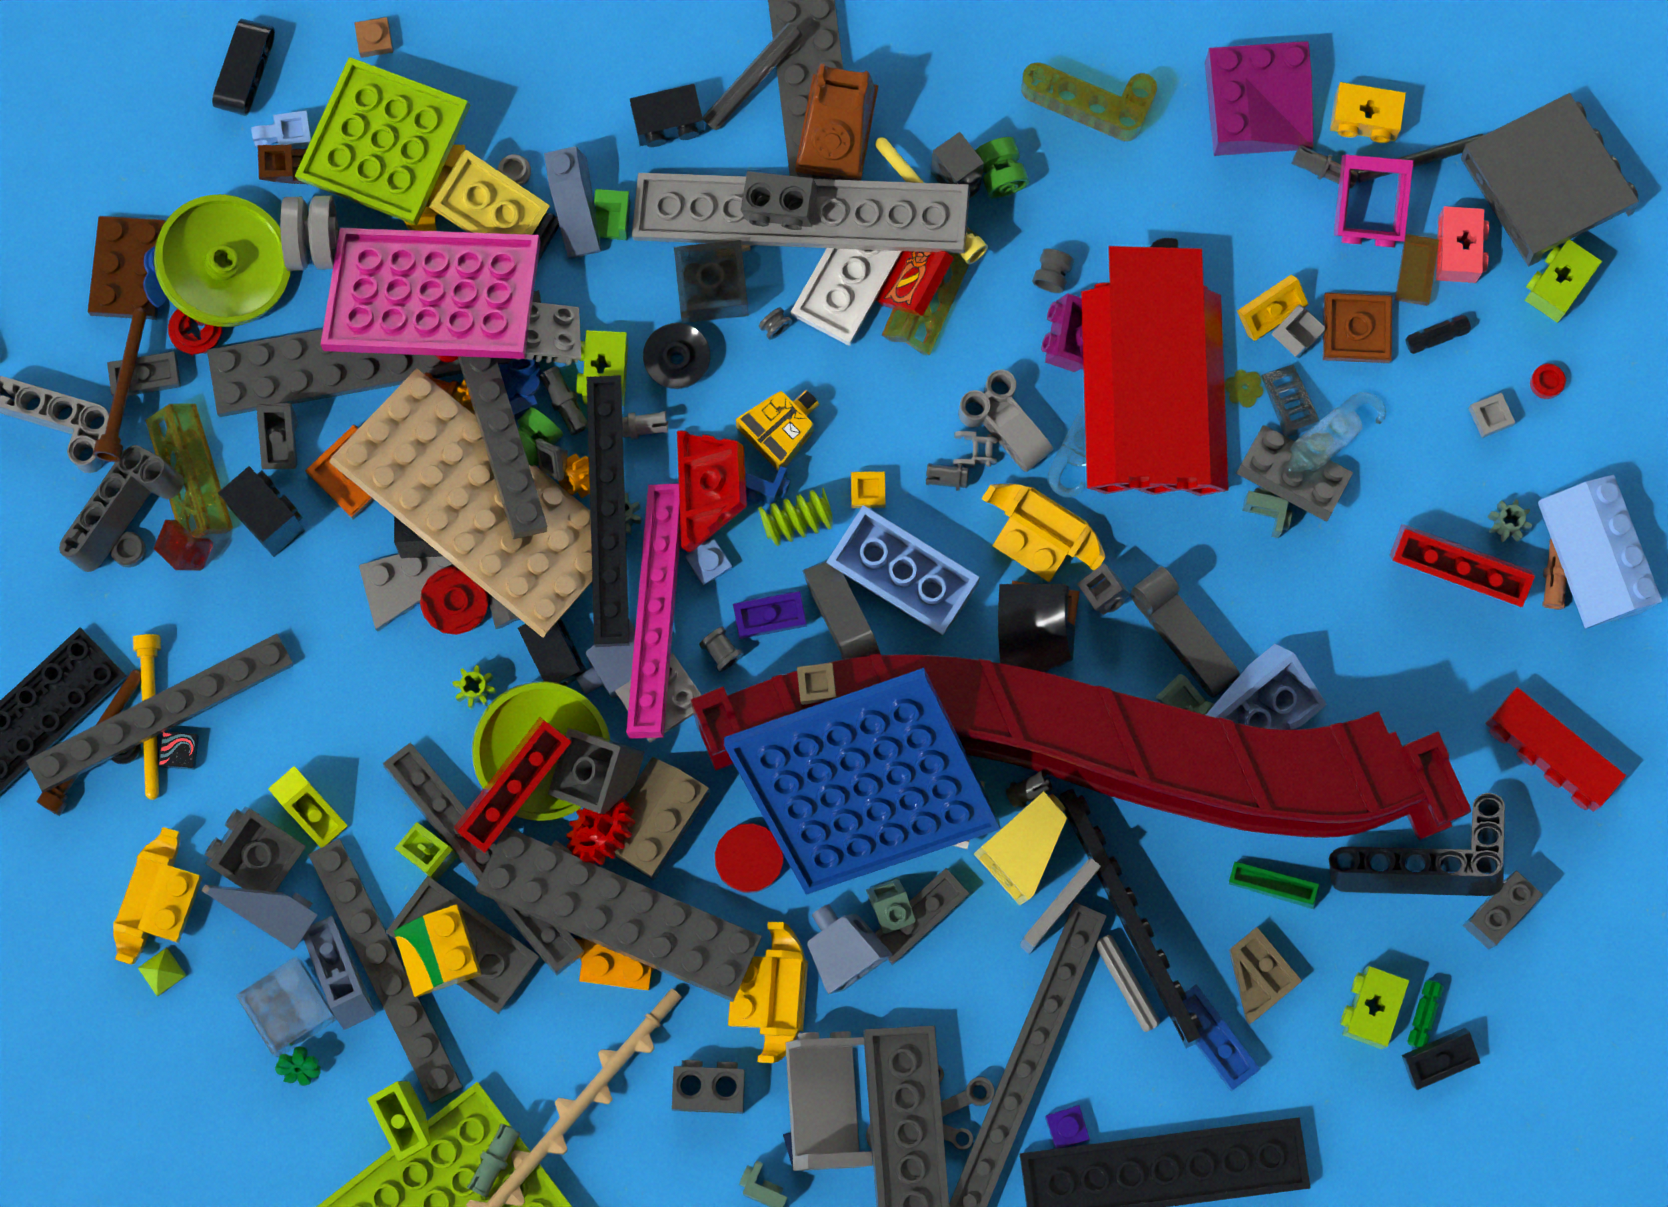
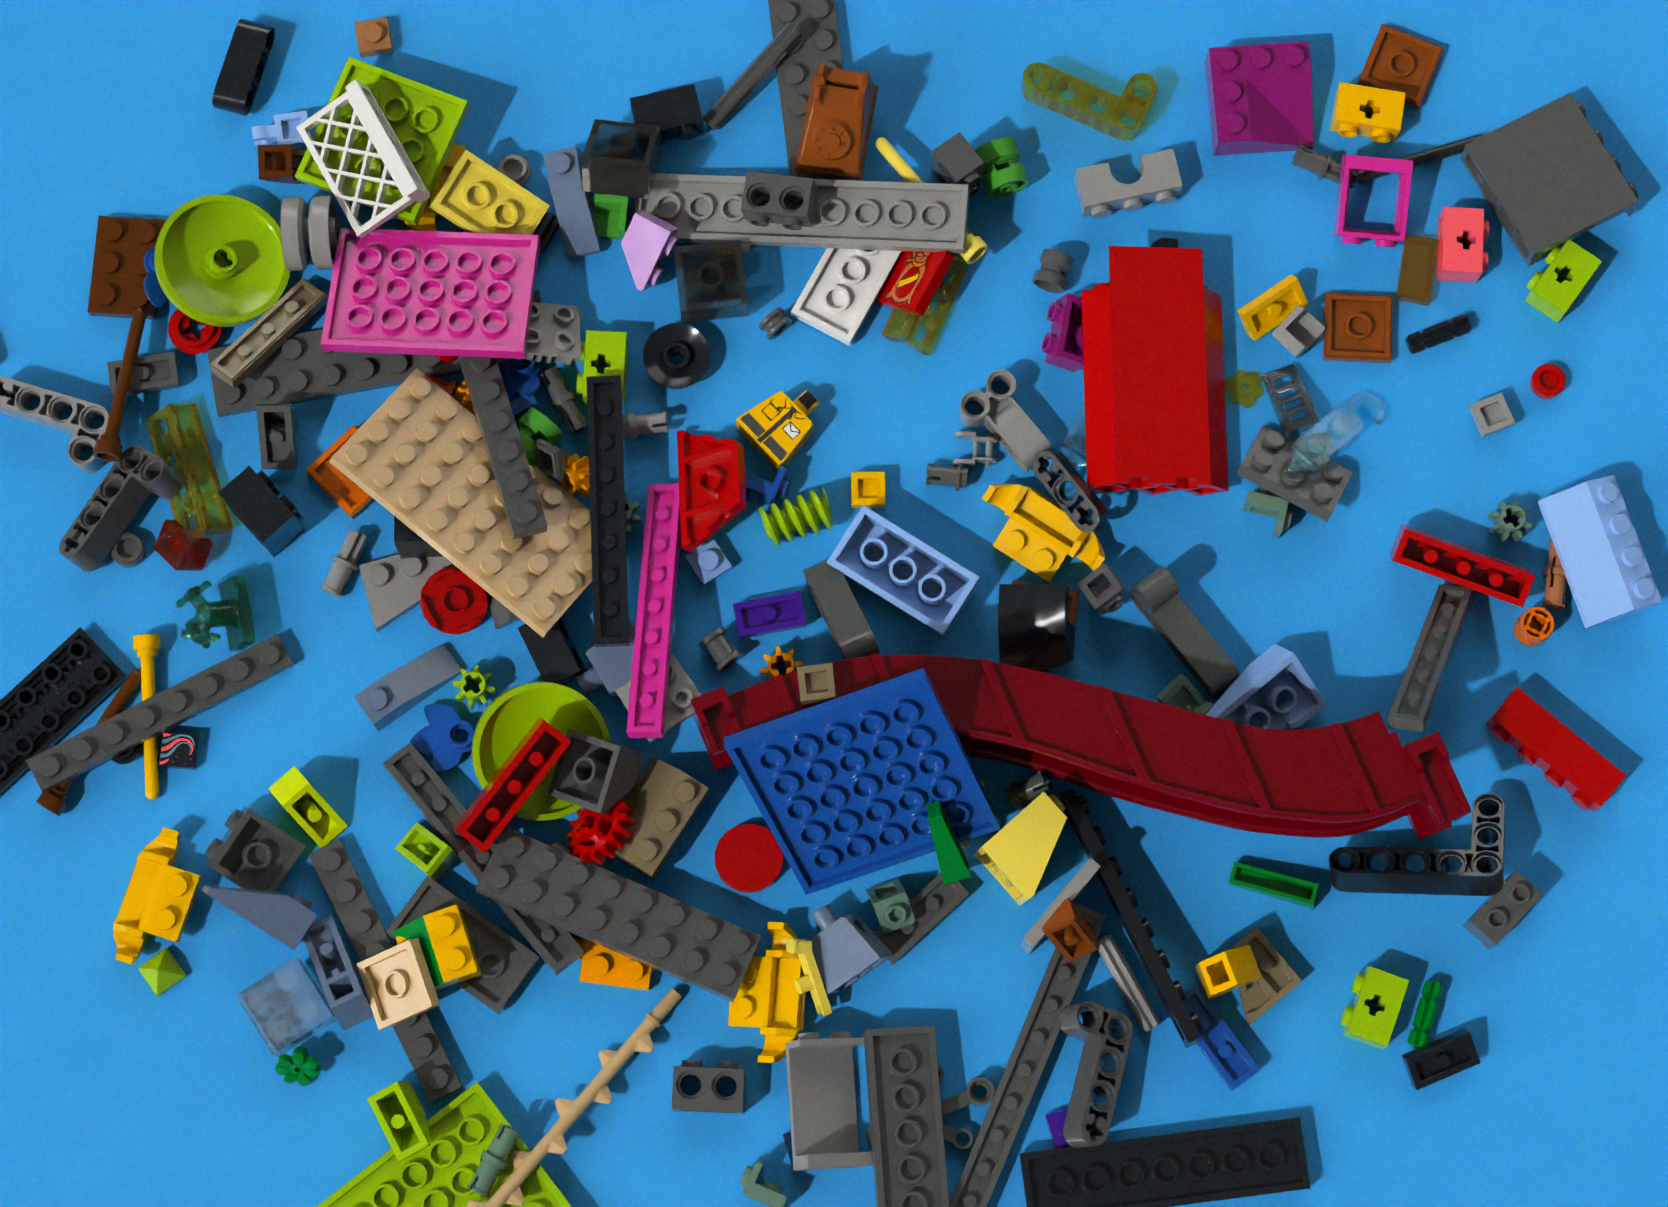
none -> clear green piece [176,575,256,651]
none -> dark tan tile [209,278,328,389]
none -> white fence [296,79,431,238]
none -> light grey axle [321,530,367,598]
none -> sand blue slope [354,644,461,731]
none -> tan plate [357,938,440,1030]
none -> blue plate [410,704,476,771]
none -> clear smoke brick [582,119,661,199]
none -> lavender slope [621,210,678,292]
none -> light orange gear [760,646,803,679]
none -> light yellow piece [786,937,832,1017]
none -> green piece [926,800,971,885]
none -> black beam [1032,449,1108,532]
none -> dark orange slope [1042,898,1100,962]
none -> dark grey beam [1059,1001,1133,1148]
none -> light grey arch [1073,149,1183,218]
none -> yellow slope [1194,945,1262,1000]
none -> dark orange tile [1357,24,1443,109]
none -> dark grey plate [1388,584,1474,732]
none -> orange wheel [1513,607,1555,647]

